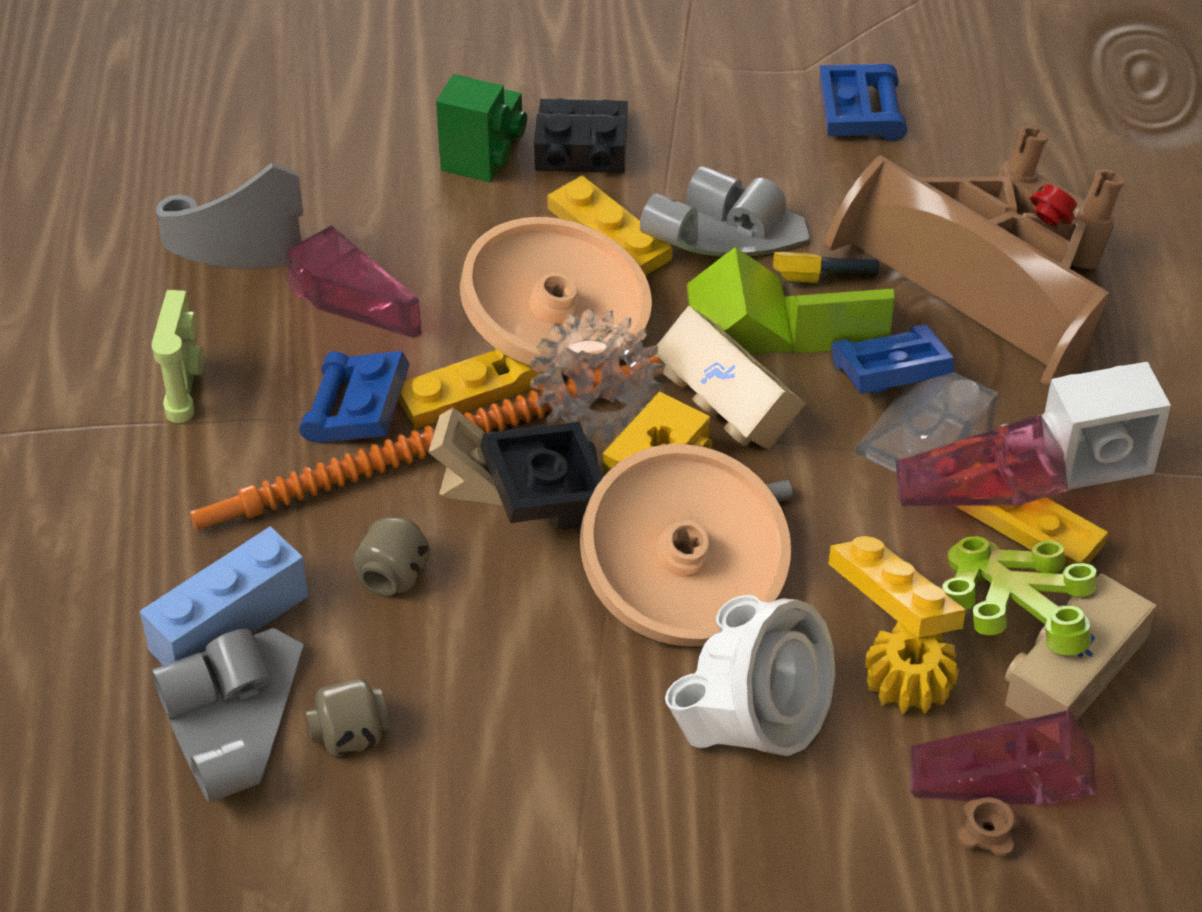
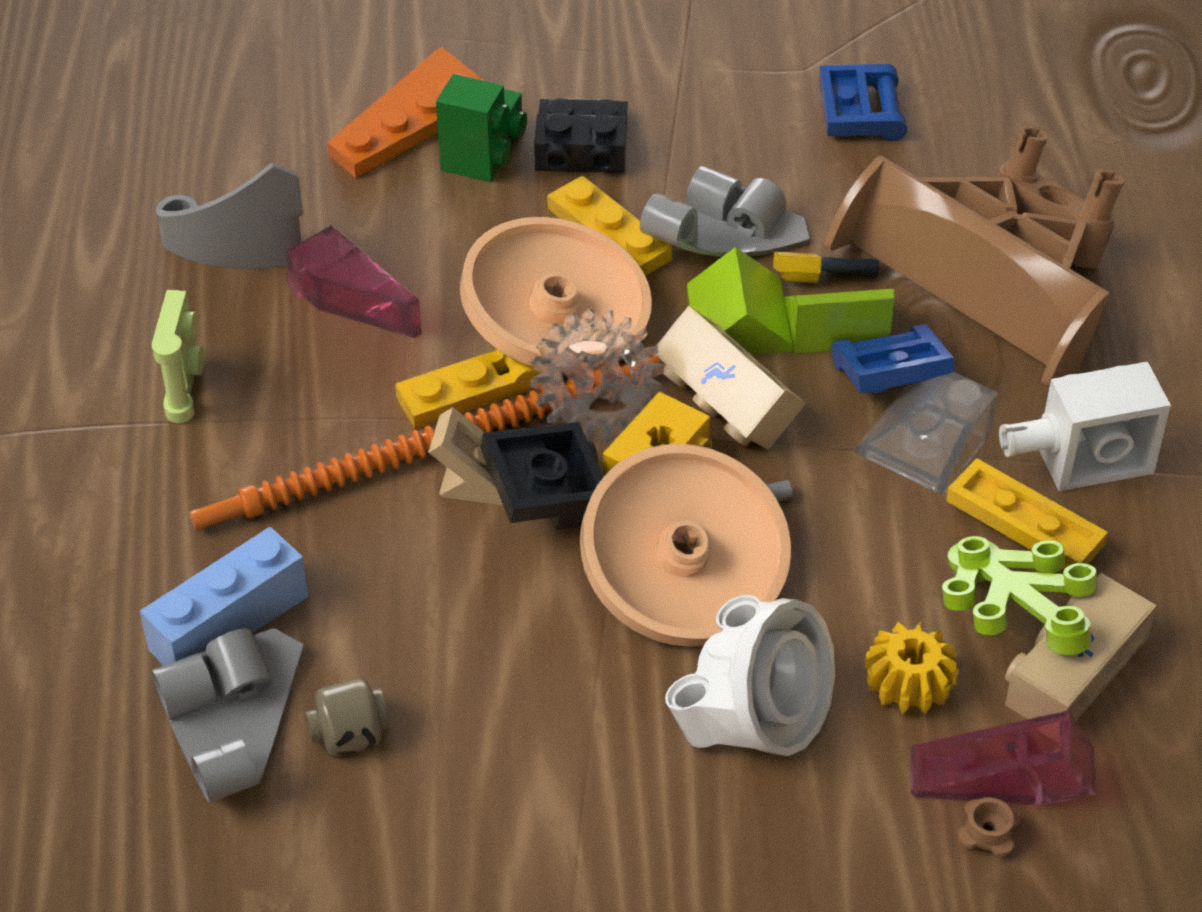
blue plate [299,351,410,443] -> none
dark tan head [353,517,430,596] -> none
yellow plate [828,536,966,638] -> none
clear pink slope [896,414,1069,506] -> none
red plate [1030,184,1077,227] -> none
none -> orange wing [328,47,485,178]

